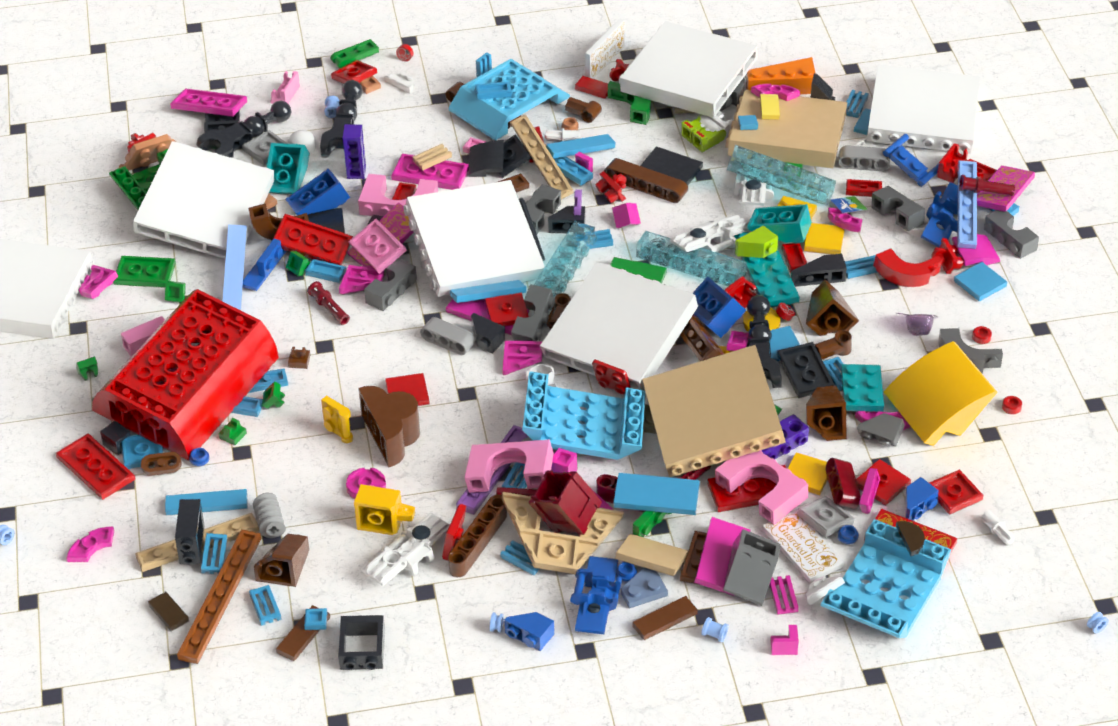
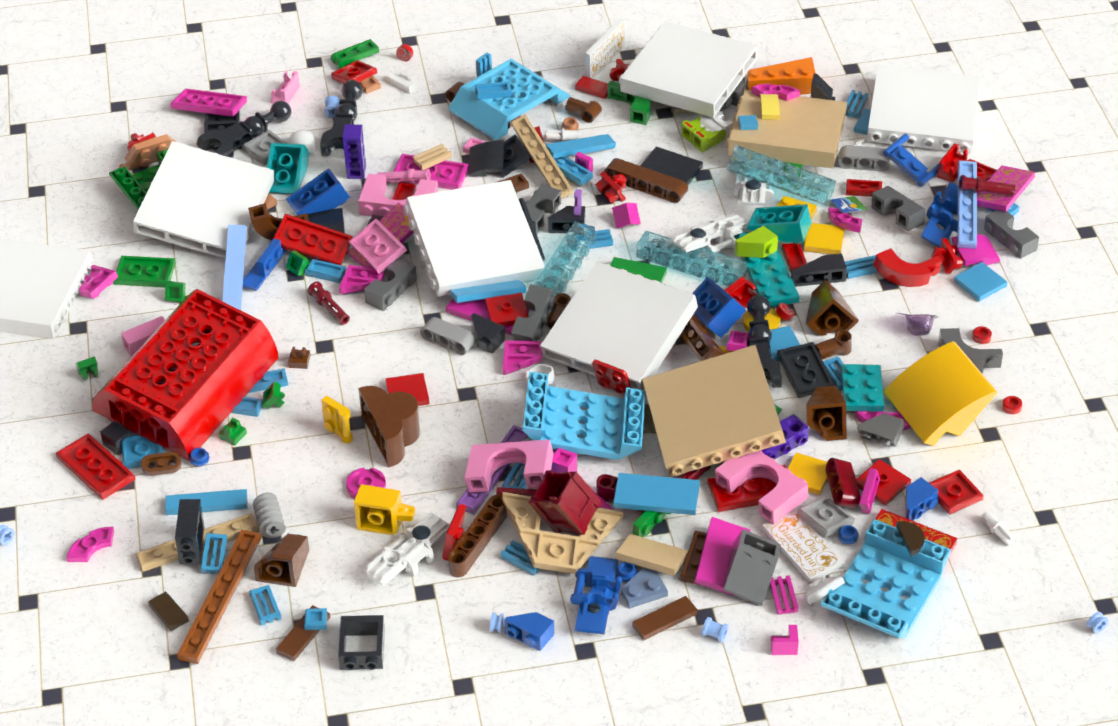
none -> bright pink pin [377,169,431,183]

